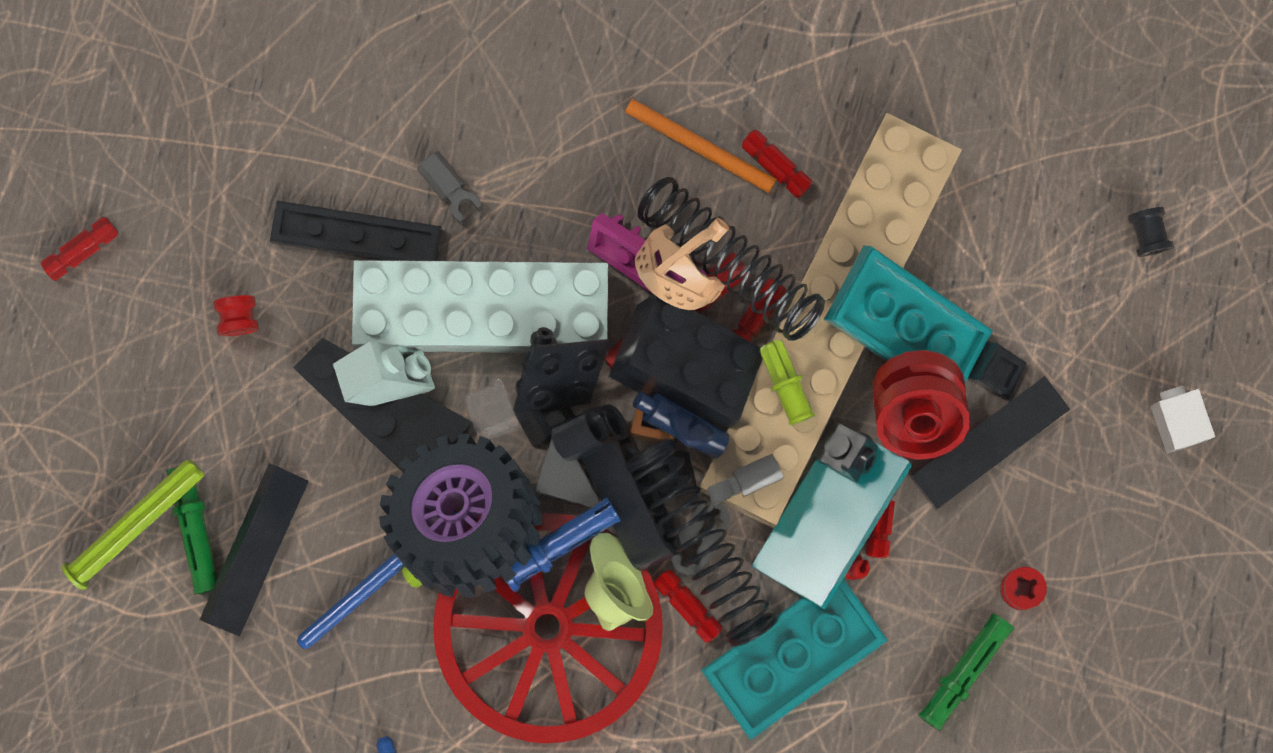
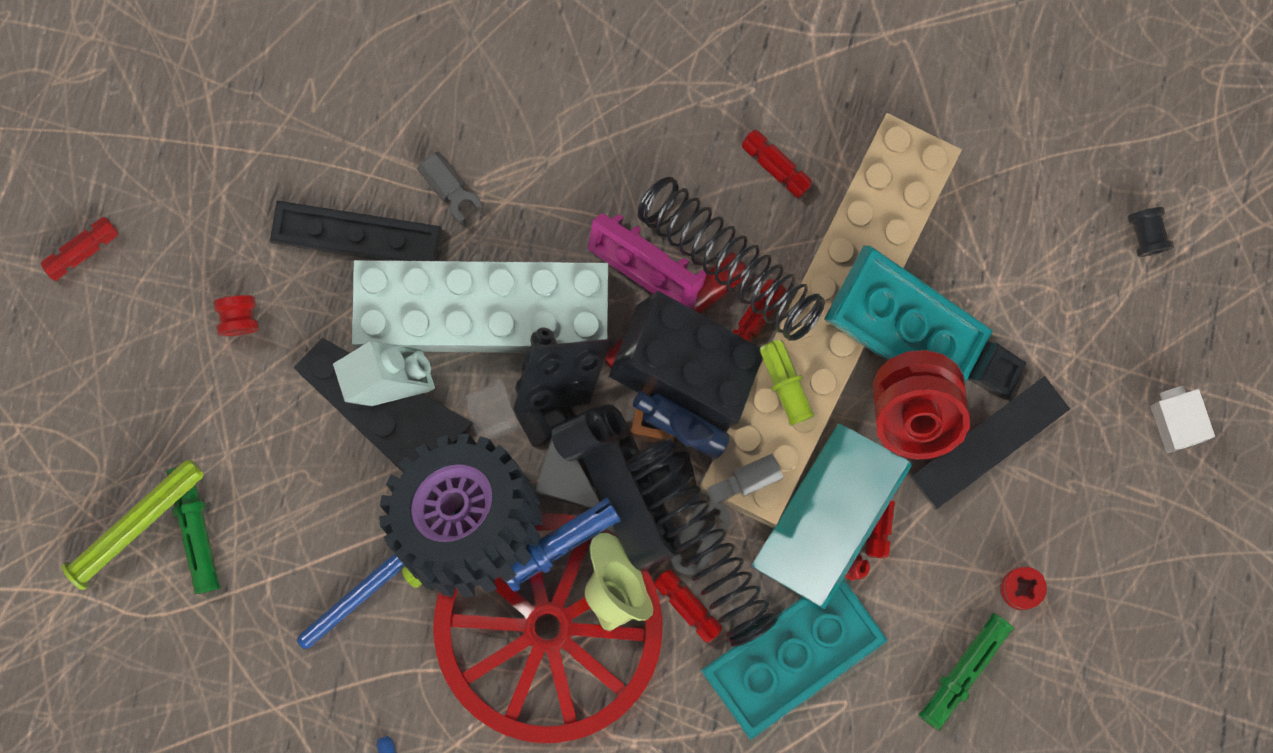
black tile [199,463,309,637] -> none
orange bar [625,98,777,193] -> none
light nougat helmet [635,218,729,310] -> none
black bracket [811,419,878,483] -> none

